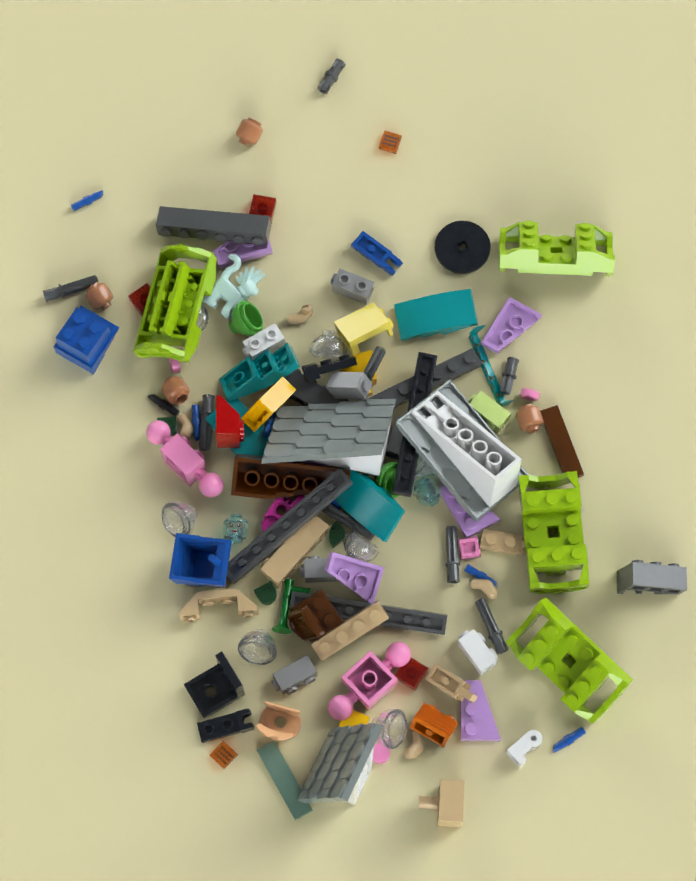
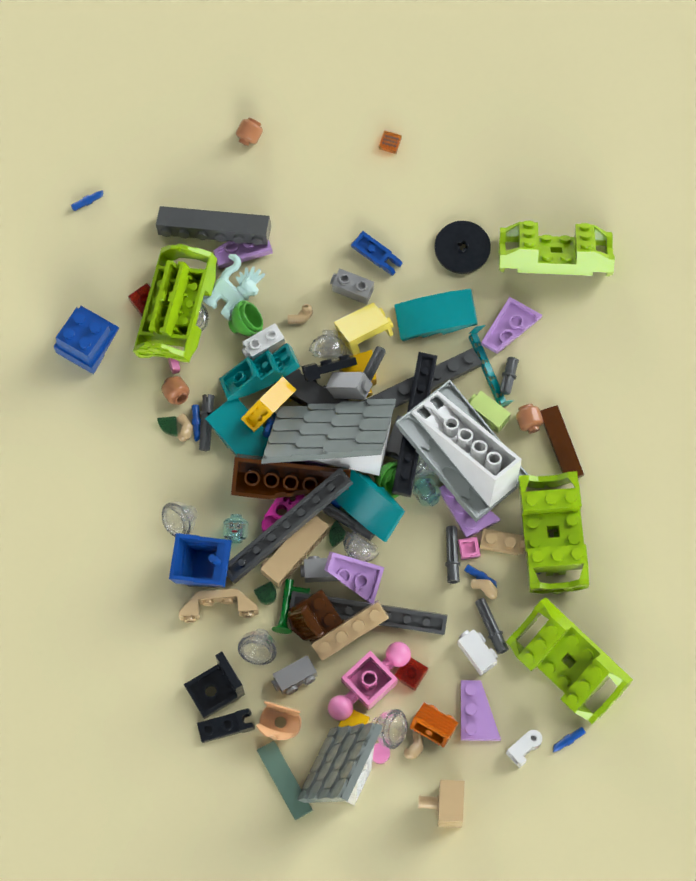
dark grey axle [43,275,98,302] -> none
nougat head [85,282,113,311] -> none
bright pink brick [146,420,224,497] -> none
black piece [147,394,180,417] -> none
clear orange tile [210,741,238,769] -> none
red slope [216,395,244,448] -> none
clear red piece [249,194,277,224] -> none
dark grey pin [317,58,346,94] -> none
tan hinge [425,663,478,703] -> none
bright pink tile [520,388,540,401] -> none
wedge [617,560,687,595] -> none

